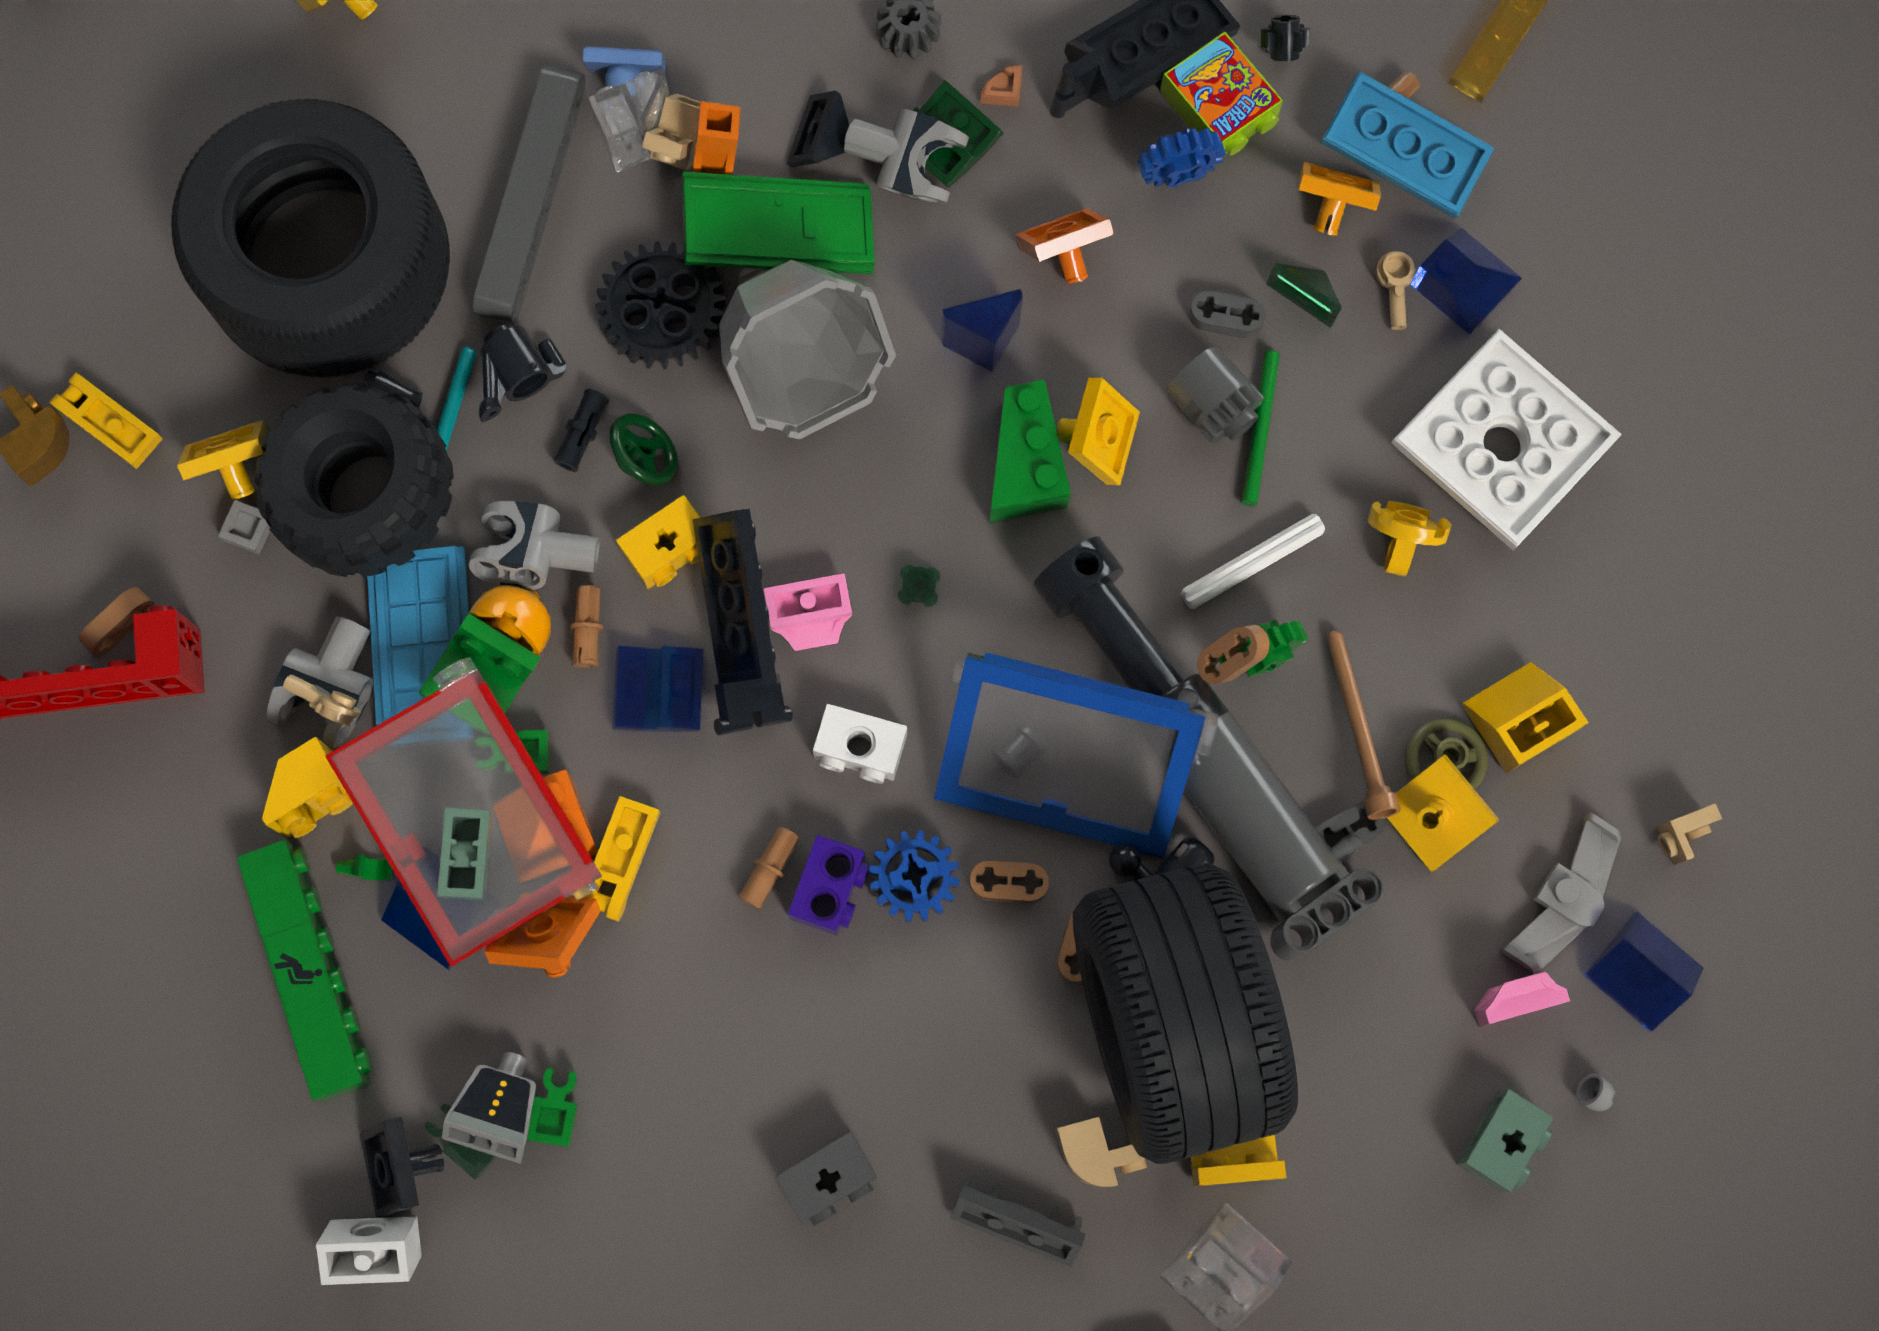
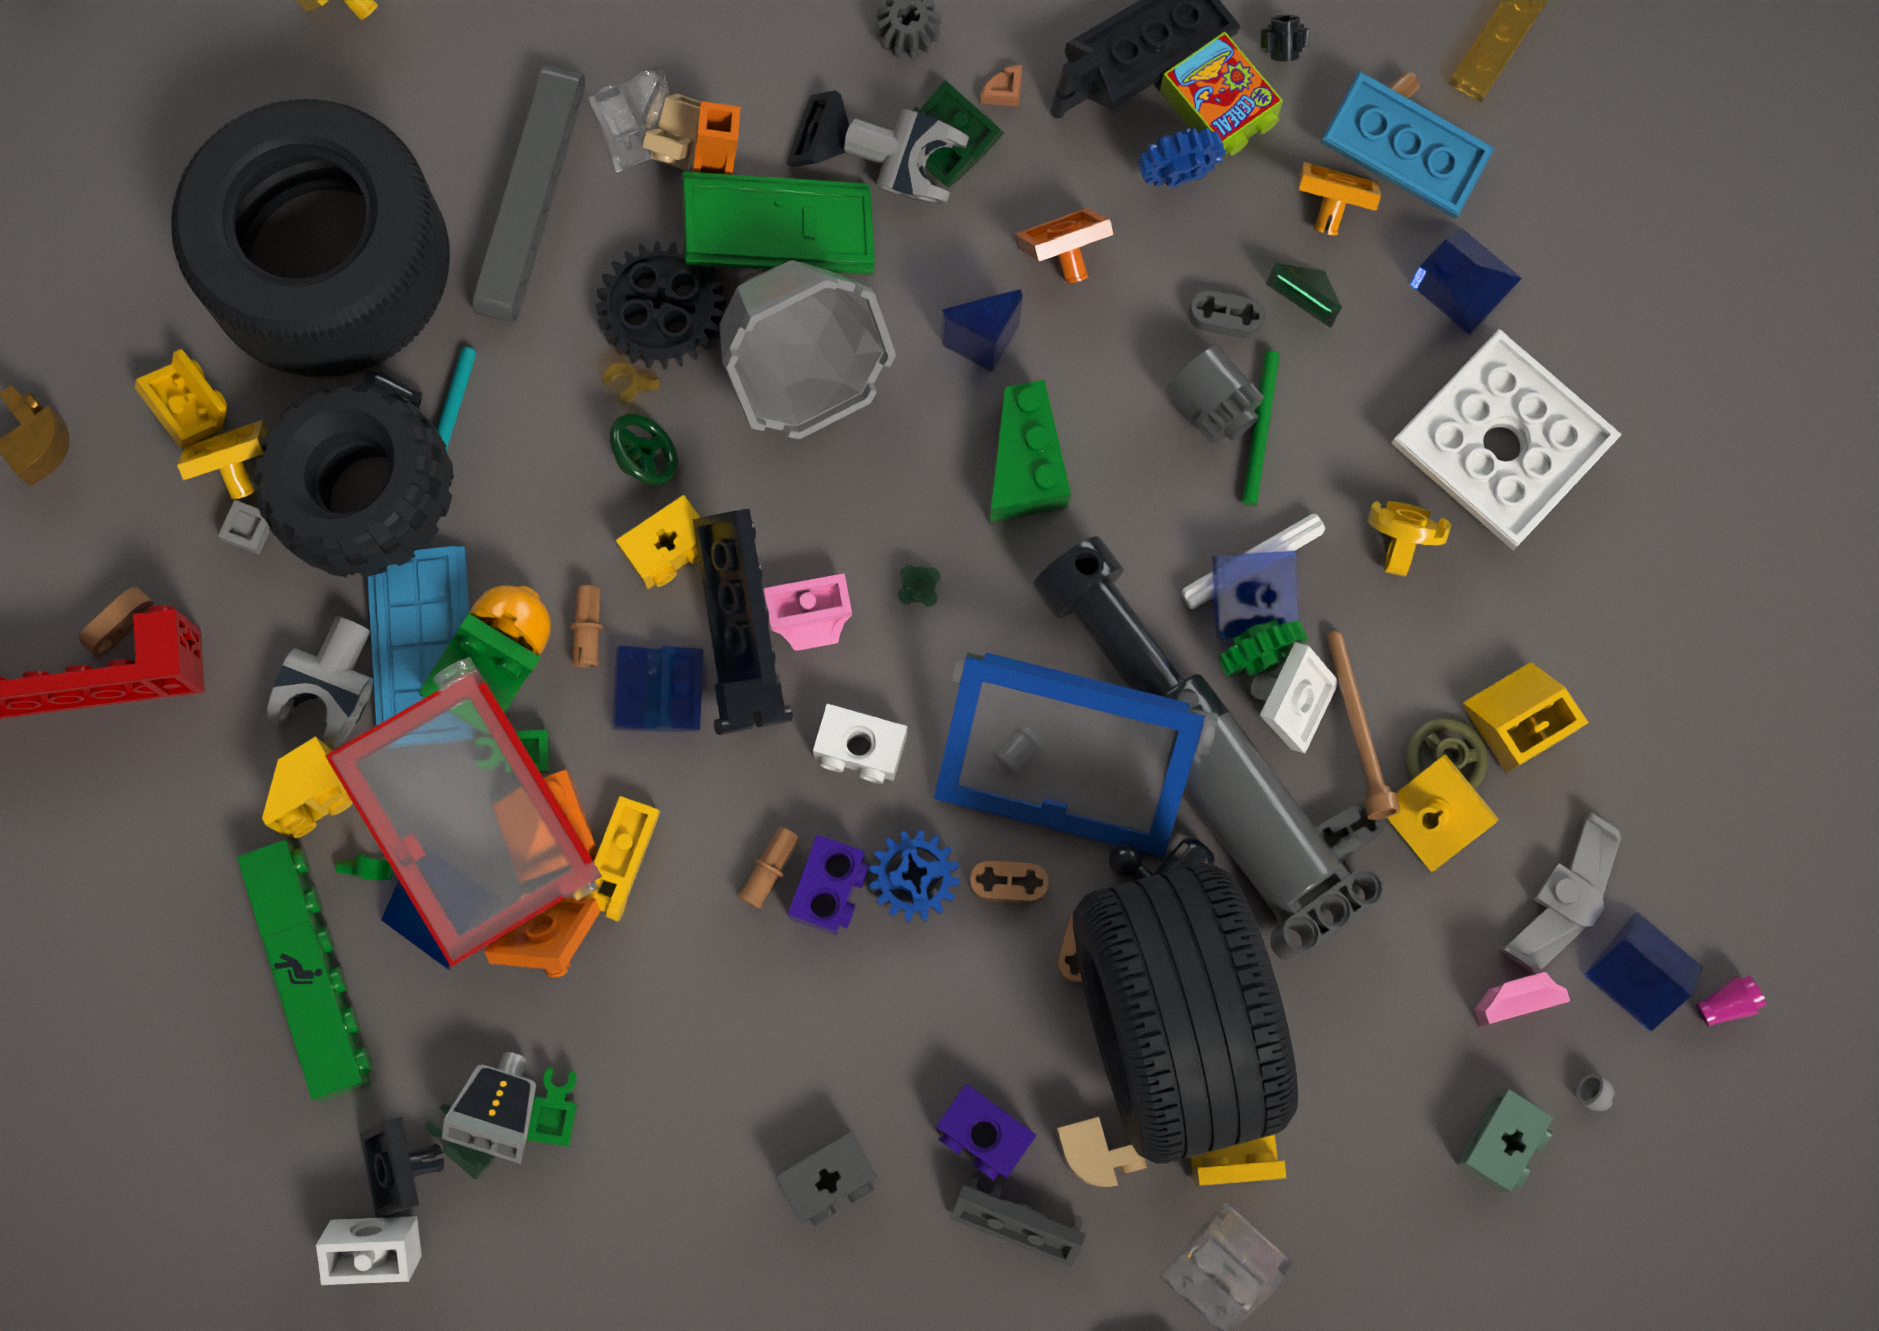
yellow plate [49,372,163,469] -> none
tan plate [283,674,361,726] -> none
sand green brick [437,807,493,901] -> none
light grey connector [469,501,600,590] -> none
black piece [479,324,566,422] -> none
black pin [553,389,609,472] -> none
medium blue tile [583,46,666,100] -> none
yellow tile [1057,377,1140,486] -> none
medium nougat beam [1197,625,1269,684] -> none
tan plate [1375,251,1416,330] -> none
tan bracket [1657,803,1722,865] -> none
none -> yellow bracket [135,349,227,449]
none -> clear yellow piece [602,363,660,403]
none -> dark purple brick [935,1084,1037,1181]
none -> clear blue tile [1212,550,1300,638]
none -> white tile [1251,642,1339,754]
none -> dark pink cone [1696,975,1766,1027]

